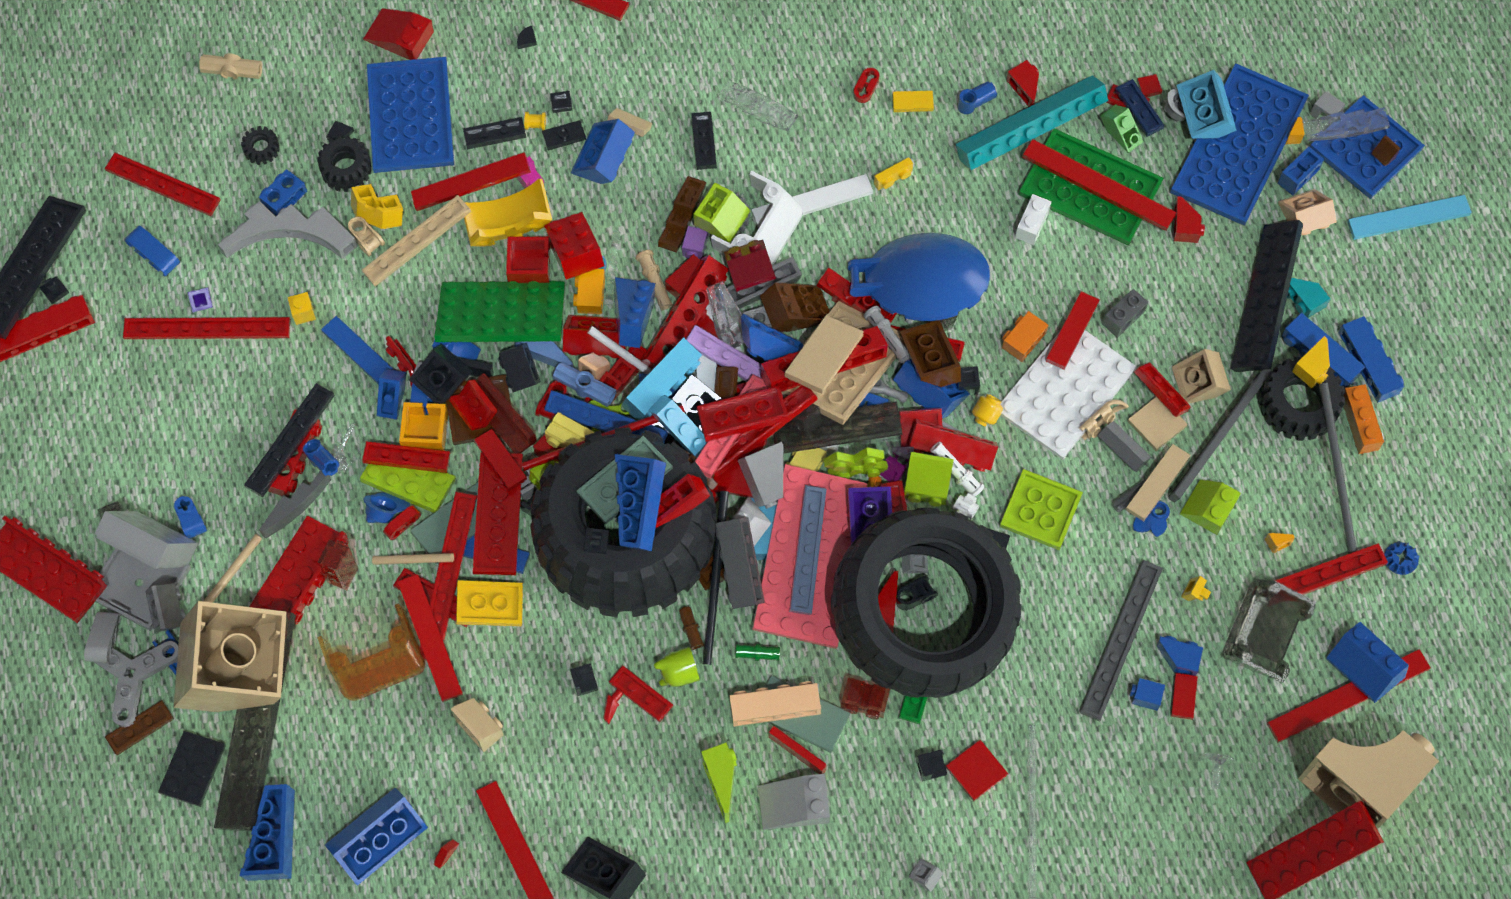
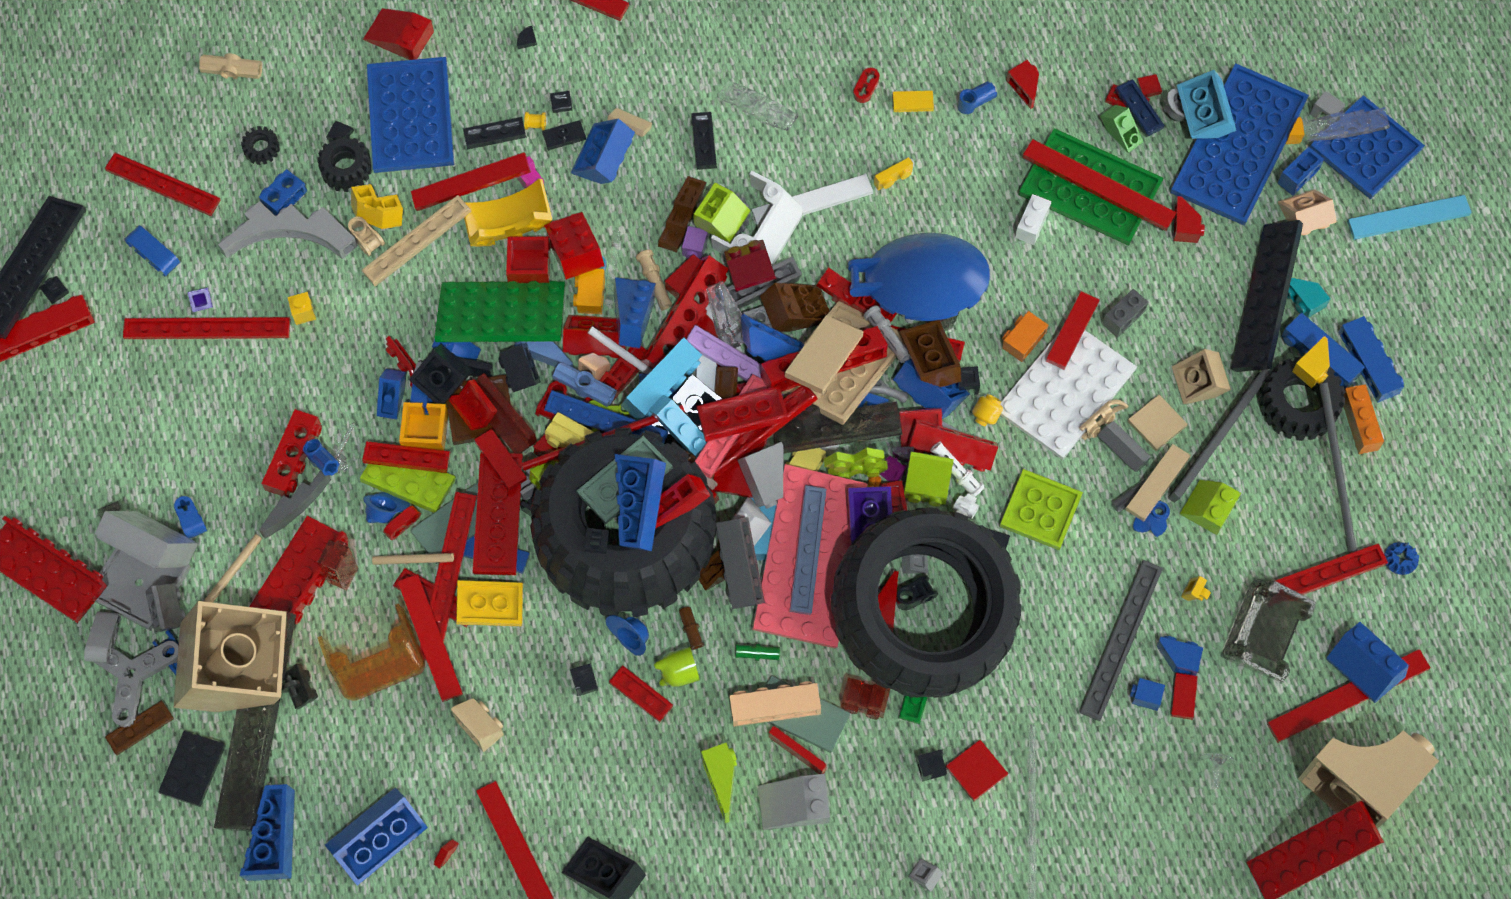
black tile [244,383,335,497] -> none
blue tile [321,316,393,385] -> none
red bar [603,689,624,725] -> none
black piece [703,491,729,665] -> none
teal brick [955,75,1108,170] -> none
red tile [1134,362,1191,417] -> none
light orange slope [1265,533,1295,553] -> none
reddish brown slope [1372,135,1400,166] -> none
none -> pearl dark grey hips [282,664,318,709]
none -> blue piece [605,615,649,656]

